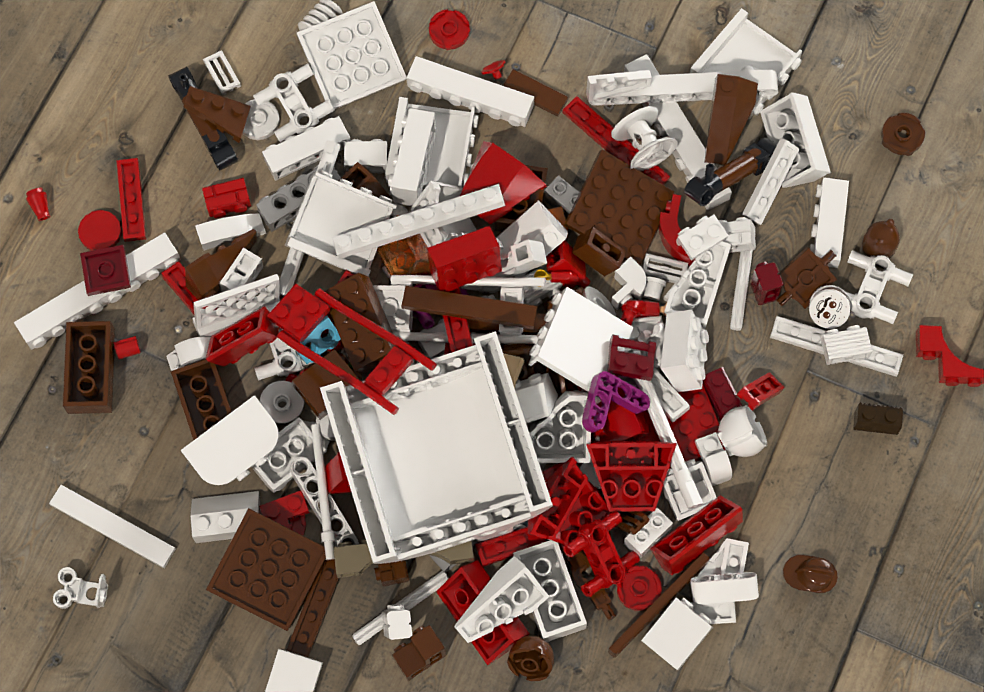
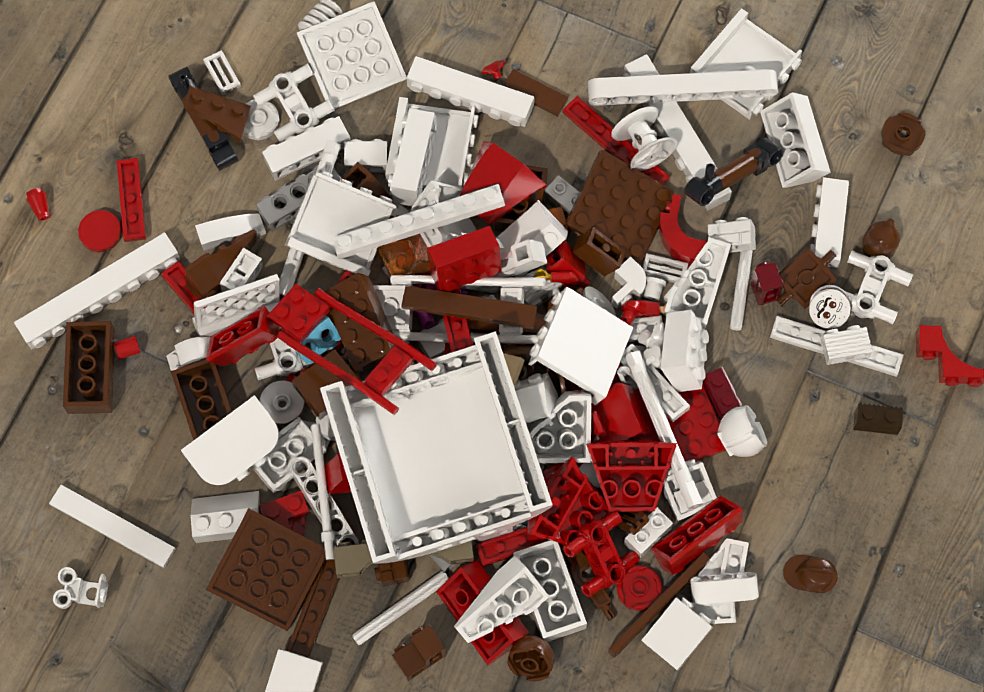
dark red plate [80,245,131,296] -> none
red brick [202,178,251,218] -> none
white brick [382,604,412,640] -> none
red tile [429,9,470,50] -> none
magenta beam [582,371,650,433] -> none
white wing [586,70,652,102] -> none
dark red plate [607,334,656,381] -> none
white bracket [676,215,729,261] -> none
white brick [695,432,732,486] -> none
reddish brown wedge [704,74,758,165] -> none
red plate [737,372,785,411] -> none
white plate [742,138,799,225] -> none

